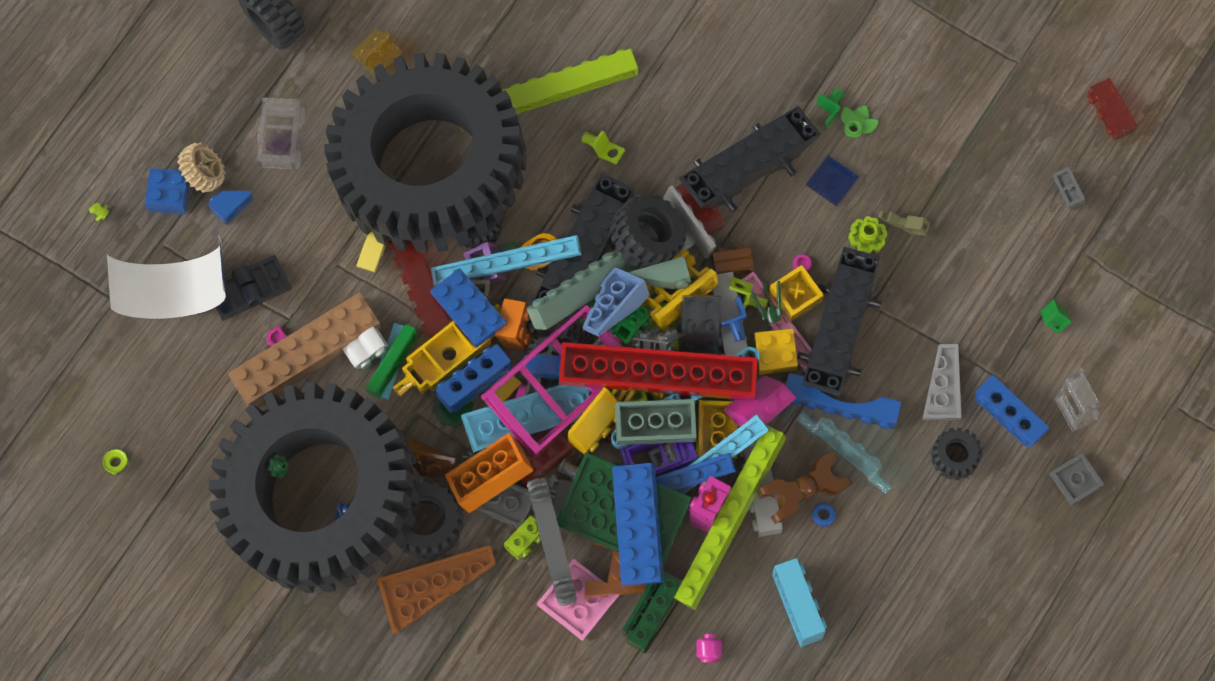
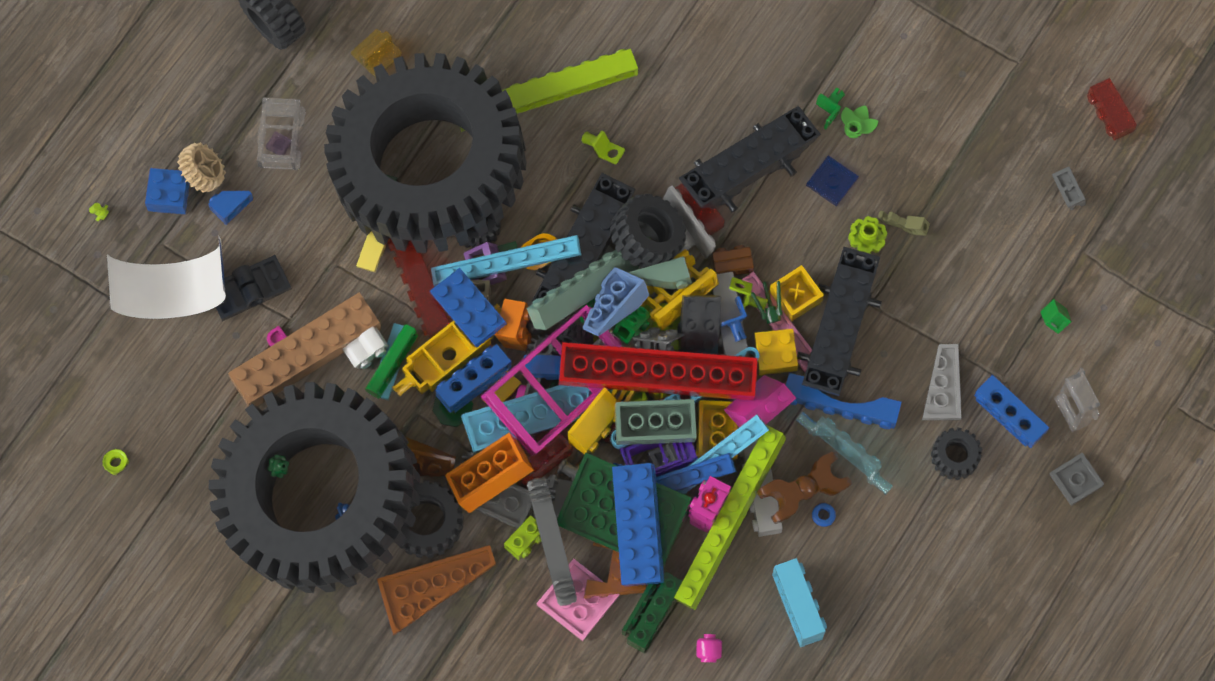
dark pink tile [793,254,812,273] -> none

